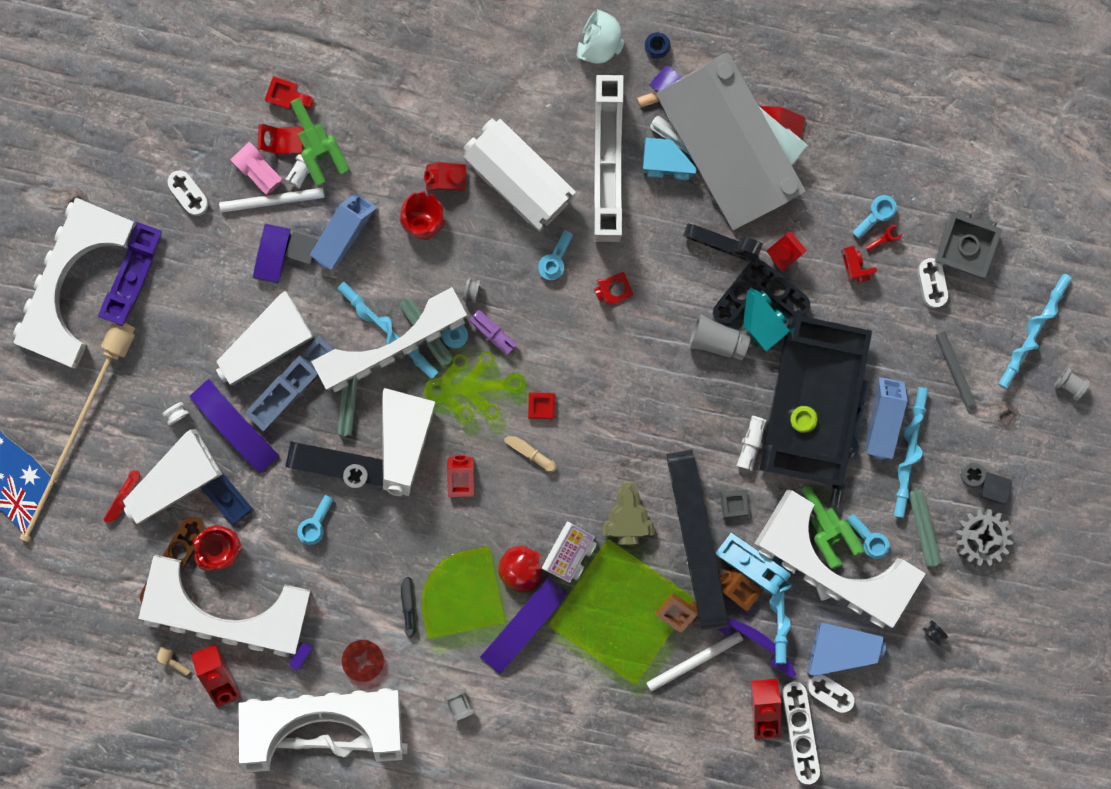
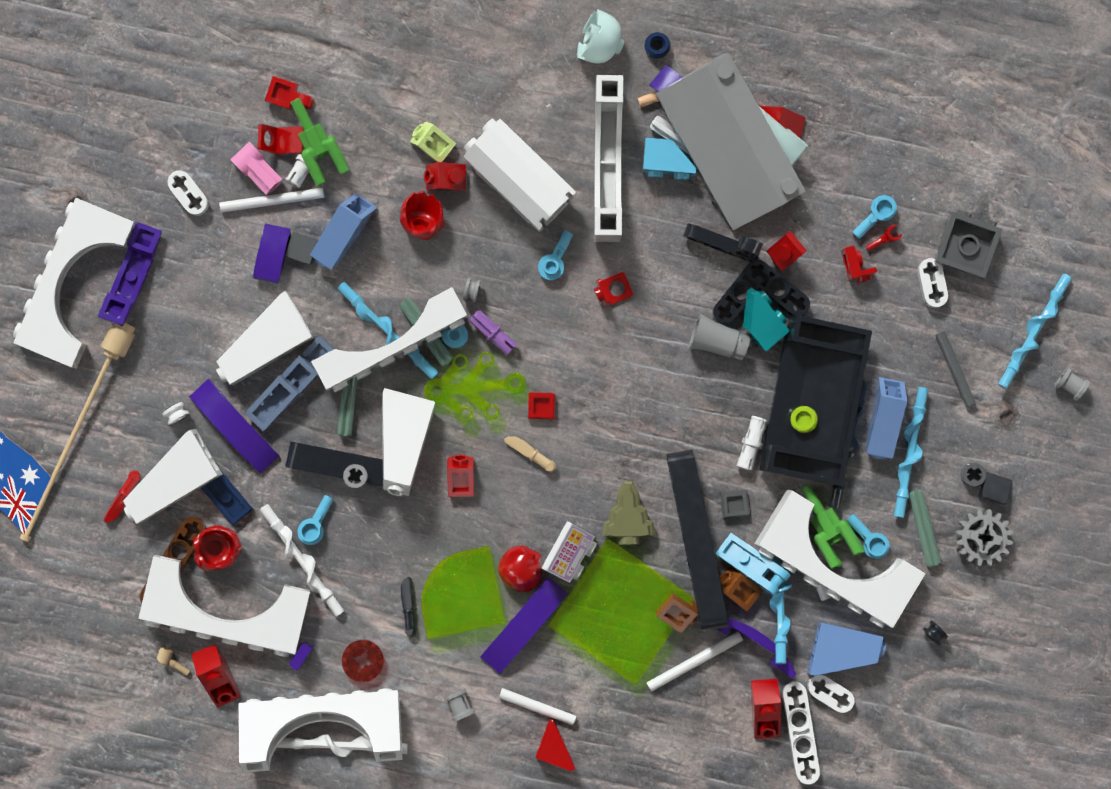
none -> white piece [259,504,344,616]
none -> yellowish green bracket [410,122,456,162]
none -> white bar [499,688,576,726]
none -> red slope [535,718,575,771]

